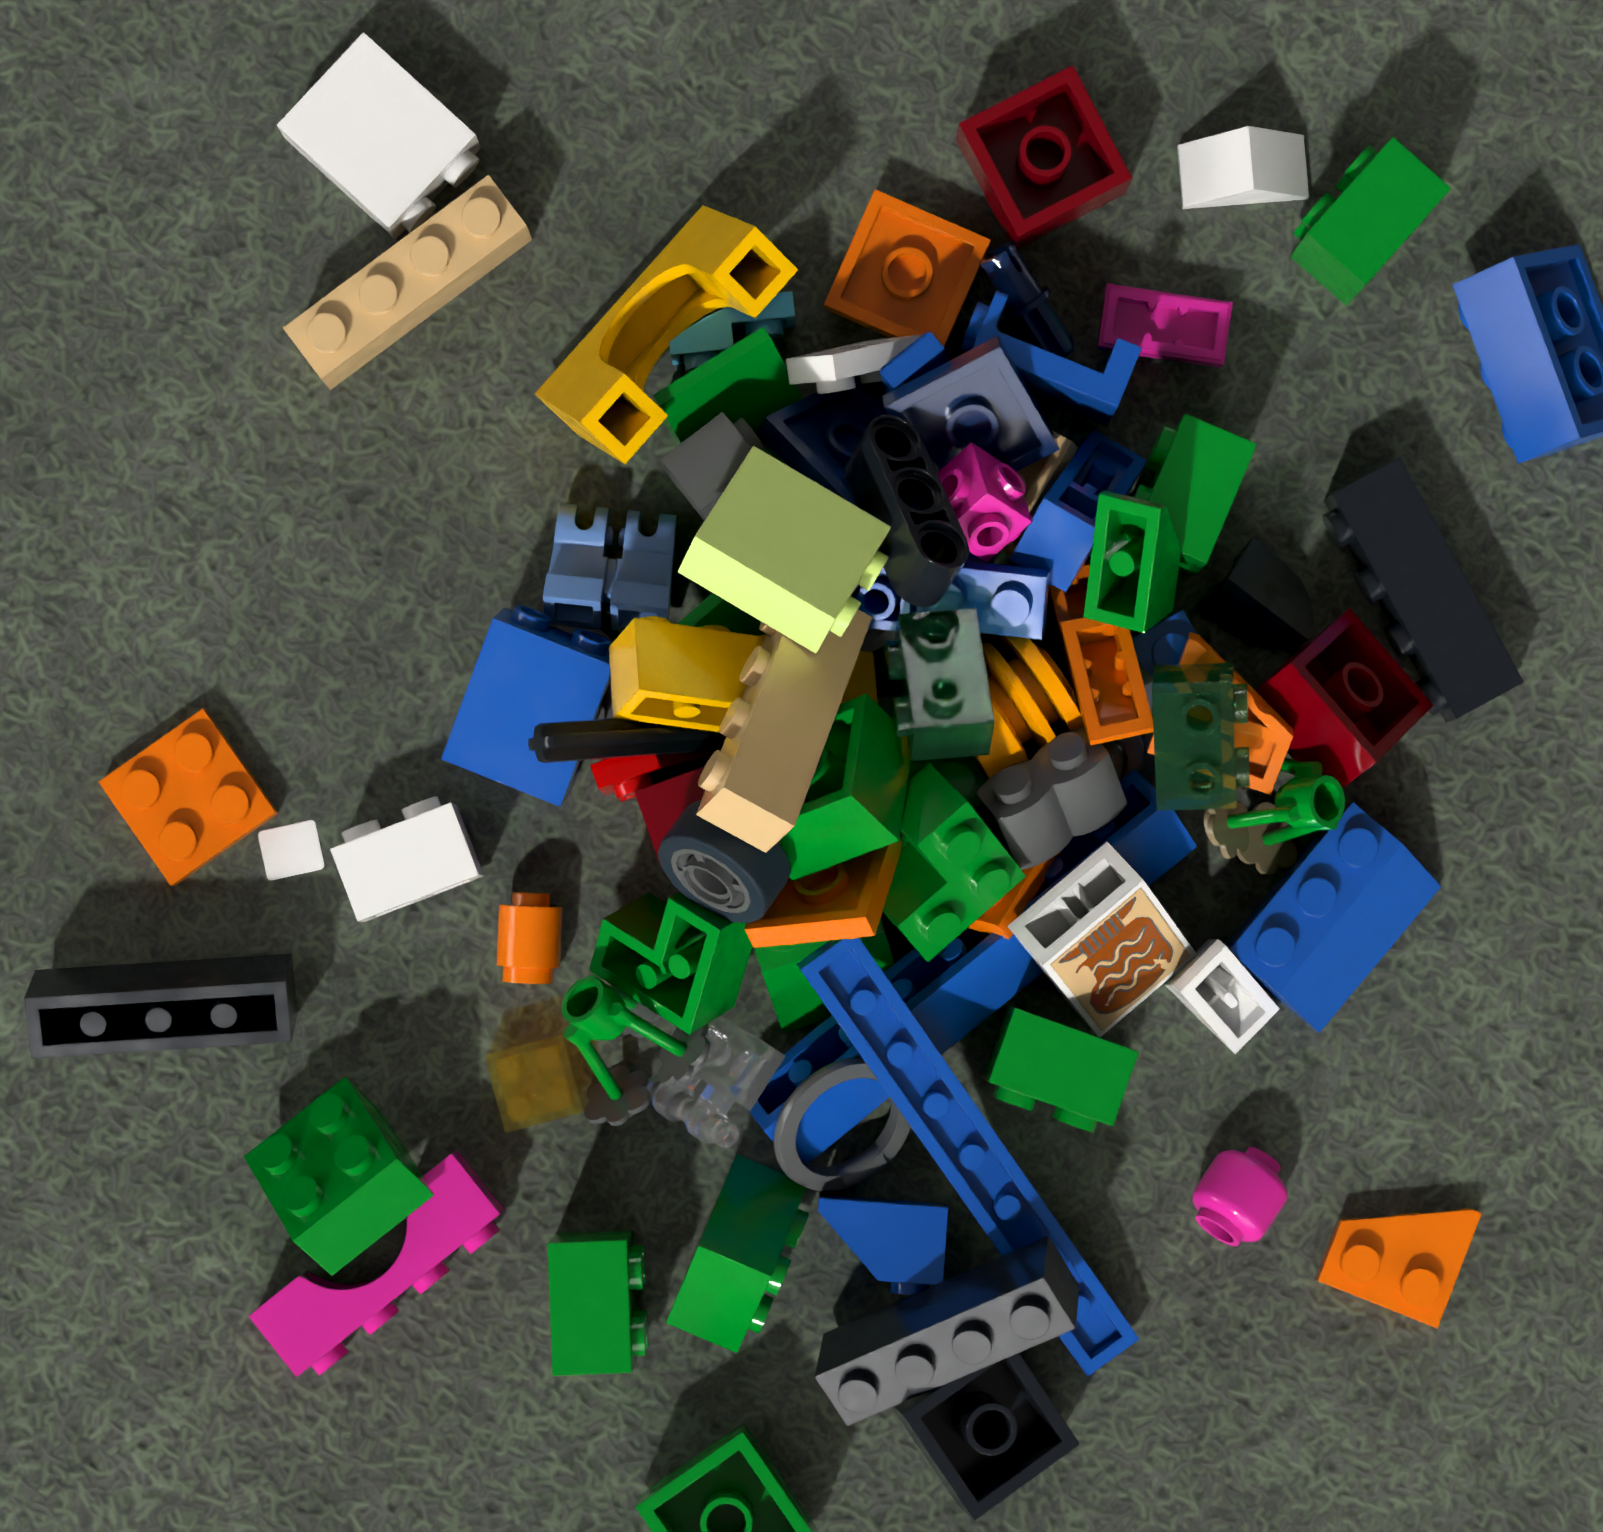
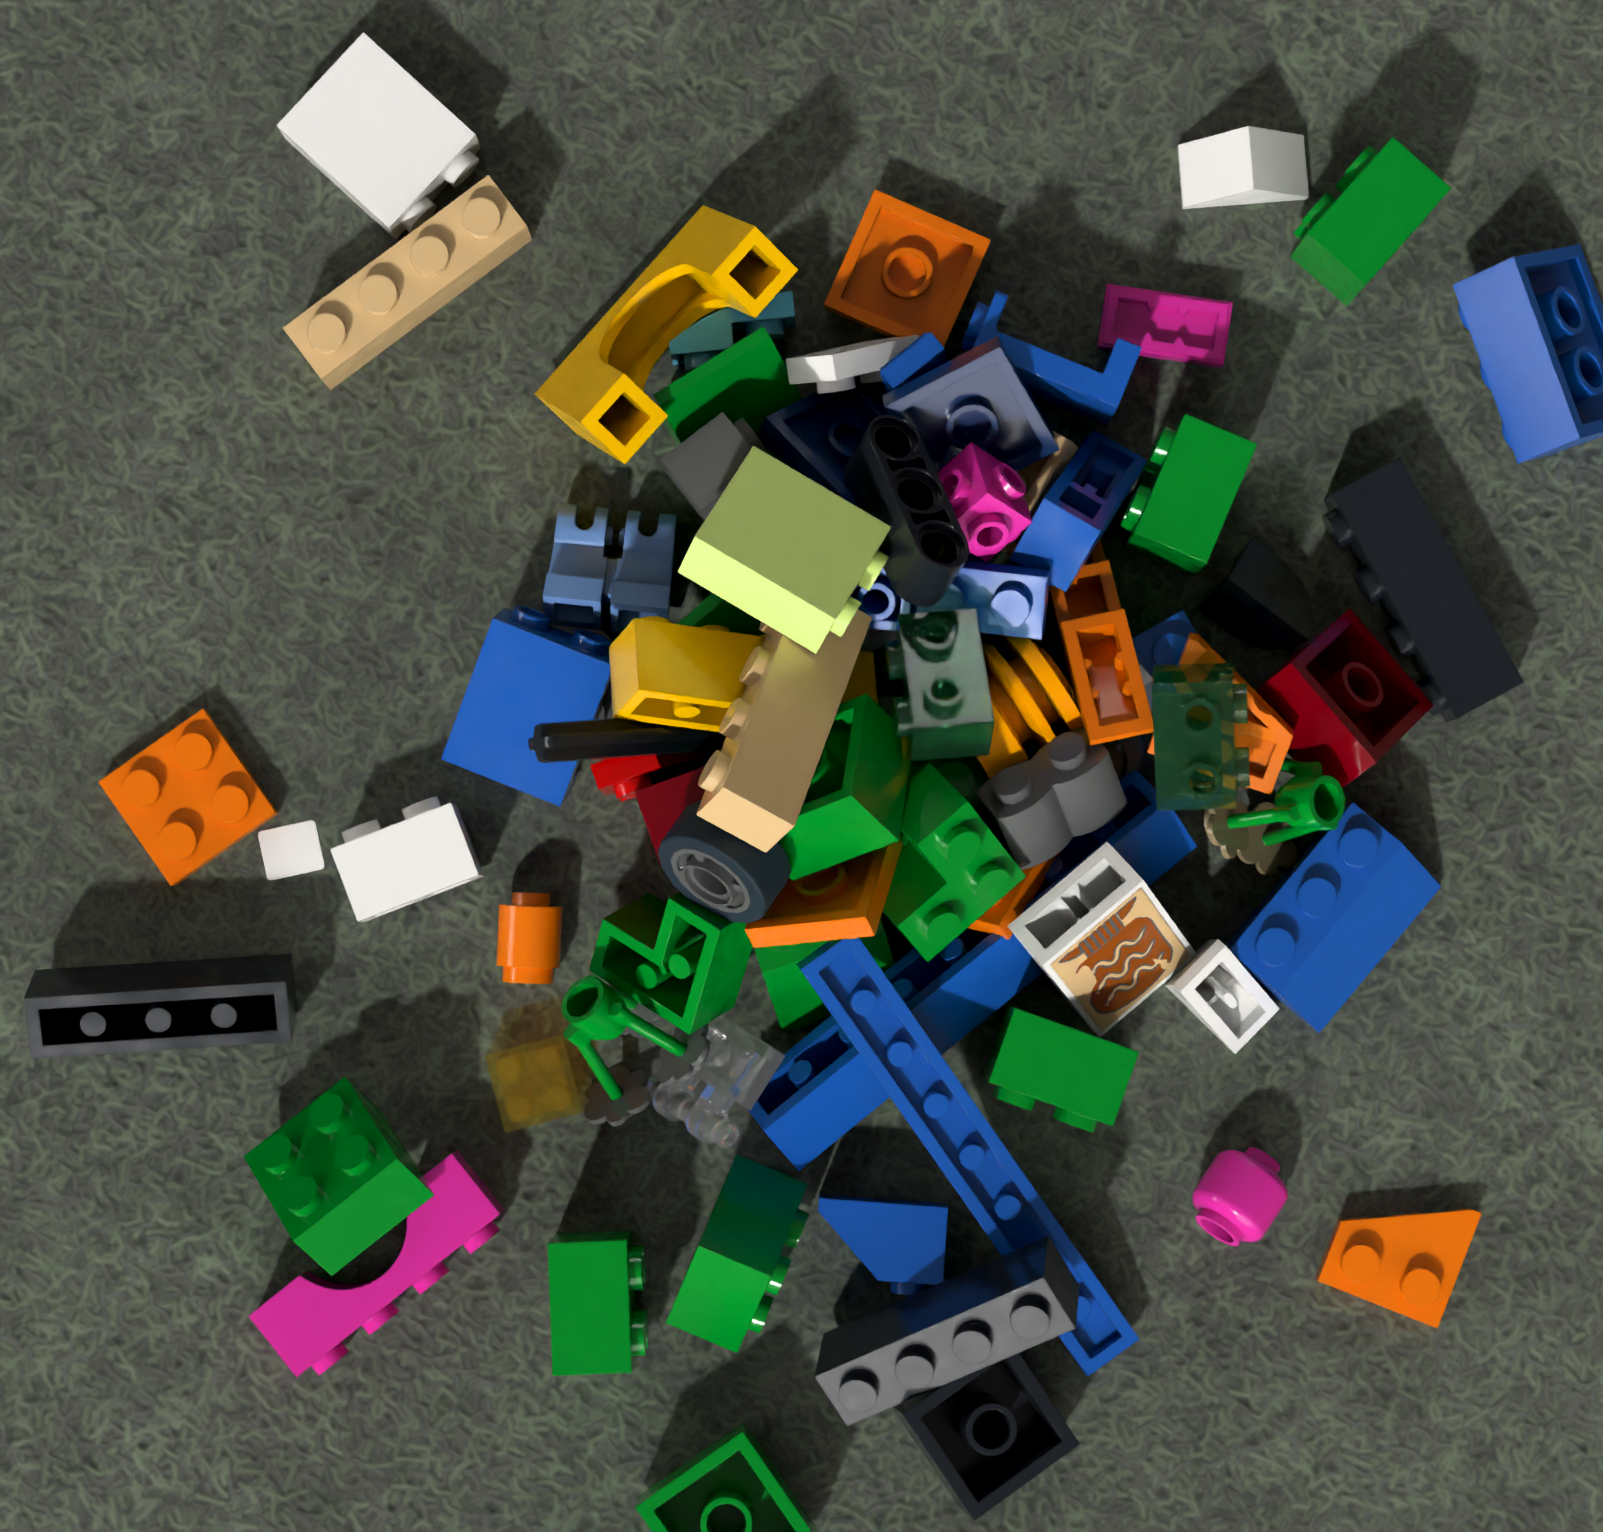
dark grey piece [774,1057,911,1191] -> none
dark red brick [956,65,1132,249] -> none
dark blue axle [979,241,1074,358] -> none
green slope [1083,490,1181,633] -> none

